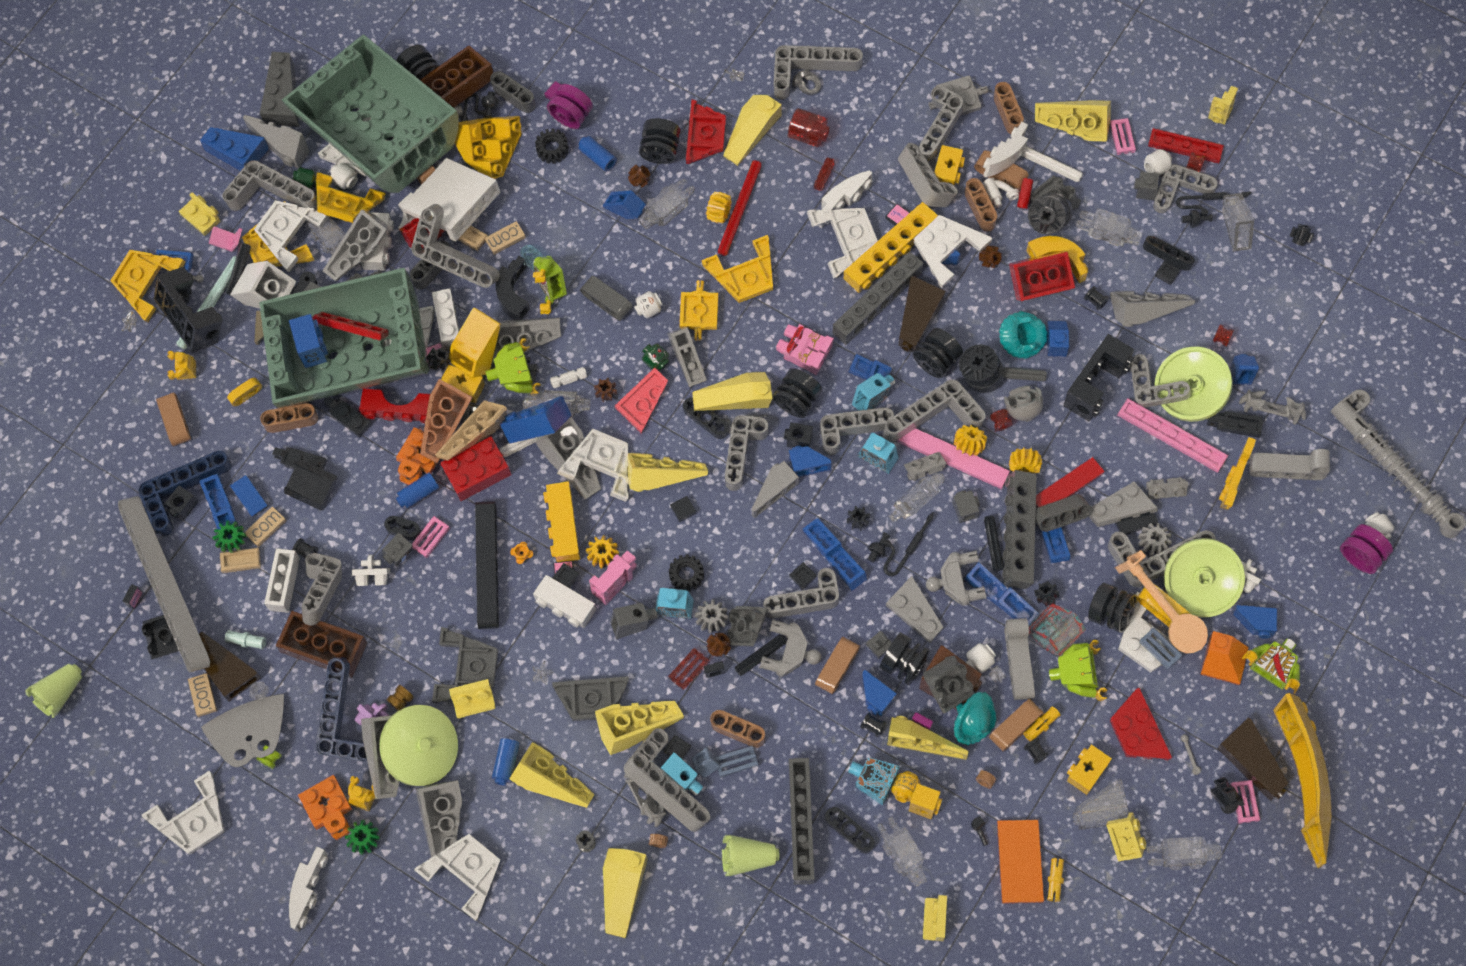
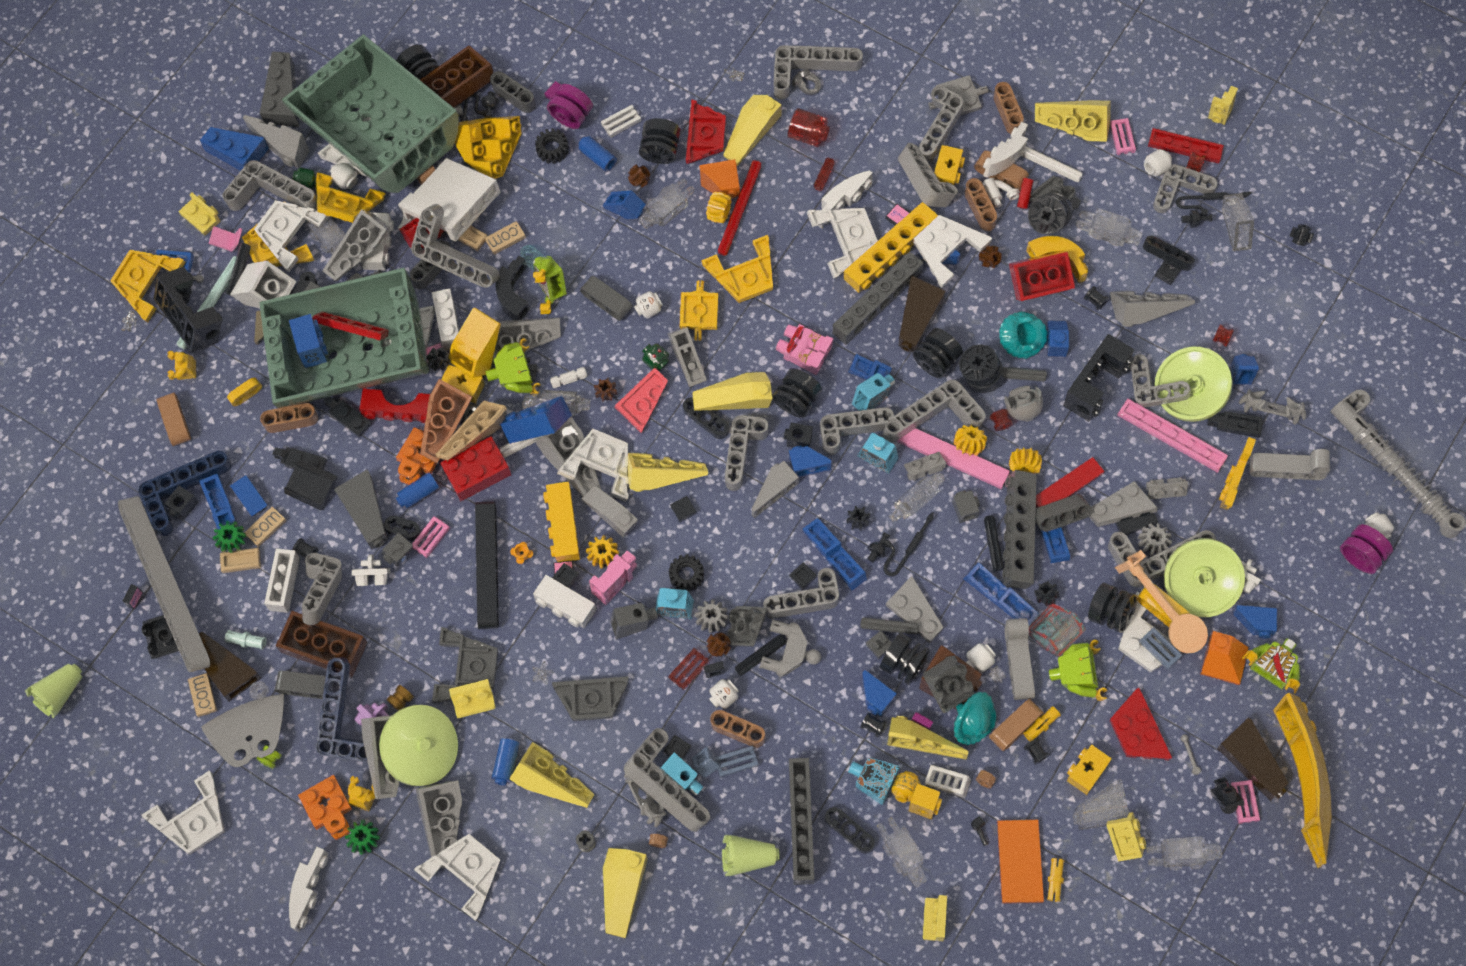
light yellow wedge [595,701,684,755] -> none
medium nougat beam [815,637,860,695] -> none
light grey connector [926,550,987,606] -> none
dark grey brick [1134,172,1159,200] -> none
none -> dark grey beam [274,671,334,699]
none -> dark grey slope [334,470,388,550]
none -> light grey slope [582,485,638,538]
none -> white tile [601,105,641,138]
none -> orange slope [699,159,740,199]
none -> white head [709,679,739,709]
none -> dark grey axle [860,618,919,634]
none -> white slope [924,765,971,798]

